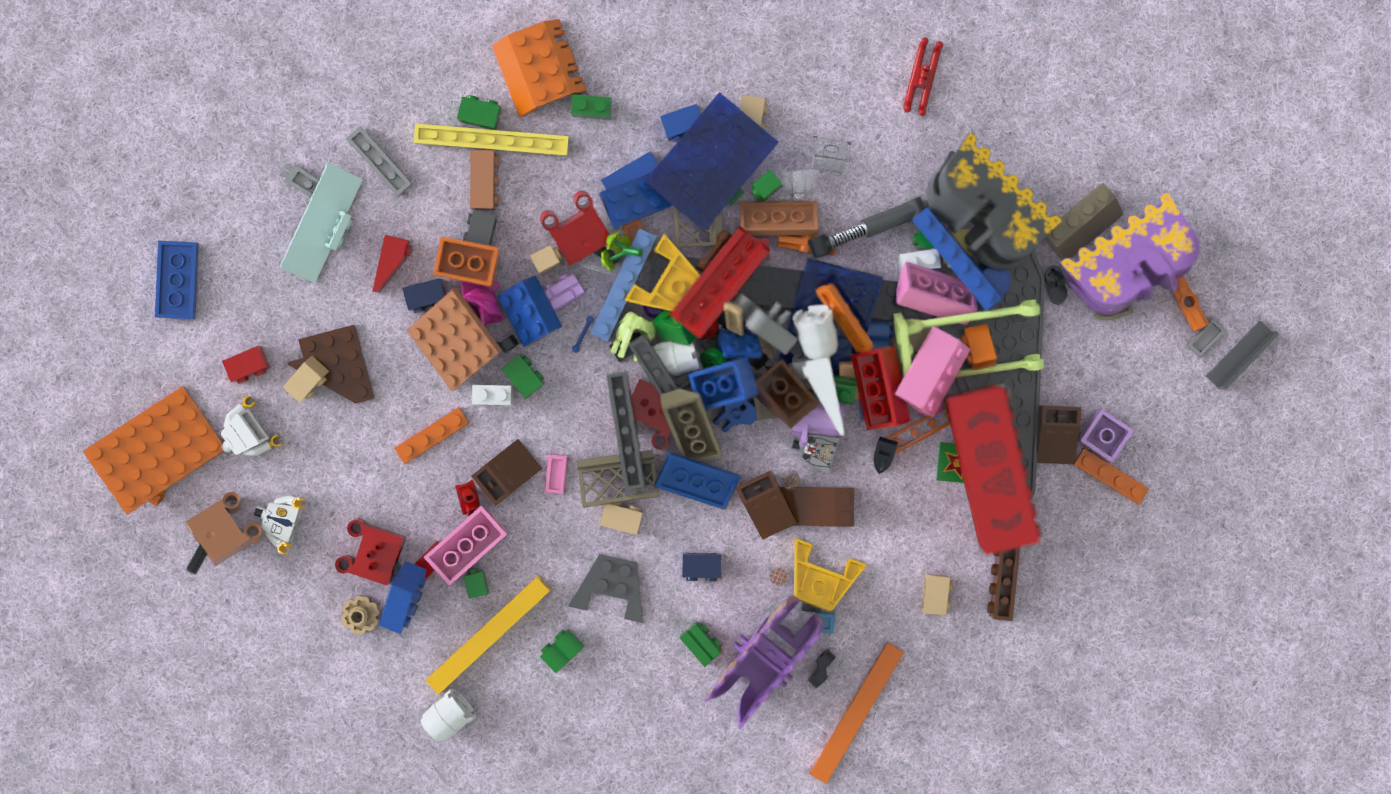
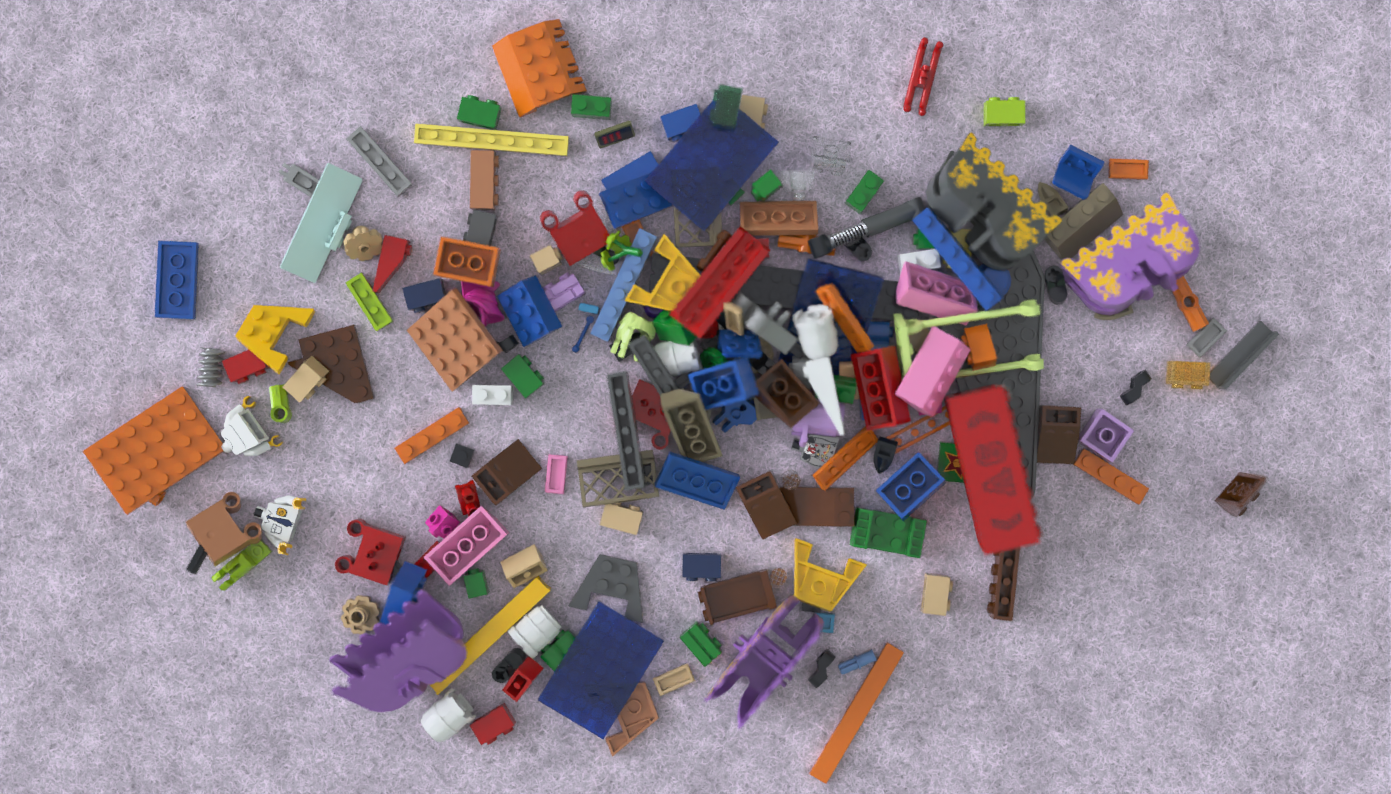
none -> light grey piece [196,347,225,387]
none -> lime plate [212,539,272,591]
none -> yellow wing [235,305,315,374]
none -> lime piece [269,384,292,423]
none -> medium lavender animal [329,590,467,712]
none -> tan plant [343,226,383,261]
none -> lime plate [345,272,393,332]
none -> dark pink brick [425,505,460,539]
none -> black plate [449,443,475,468]
none -> red brick [469,703,516,745]
none -> black piece [492,648,526,683]
none -> tan brick [501,544,548,588]
none -> red brick [502,656,544,702]
none -> white piece [508,605,562,659]
none -> clear blue plate [538,600,664,739]
none -> dark azure tile [578,303,600,315]
none -> nougat wing [584,681,659,757]
none -> slope [594,120,635,149]
none -> tan tile [653,663,695,696]
none -> reddish brown panel [697,569,777,625]
none -> clear green brick [709,84,742,130]
none -> orange tile [812,426,878,491]
none -> medium blue axle [838,649,877,674]
none -> black piece [844,230,872,261]
none -> green brick [845,170,884,214]
none -> green plate [849,507,928,558]
none -> blue brick [876,452,946,522]
none -> lime brick [984,97,1025,126]
none -> dark tan plate [1038,182,1069,217]
none -> blue bracket [1052,144,1104,200]
none -> orange tile [1108,159,1149,180]
none -> black piece [1120,369,1152,405]
none -> clear yellow brick [1166,361,1210,389]
none -> reddish brown slope [1214,472,1267,517]

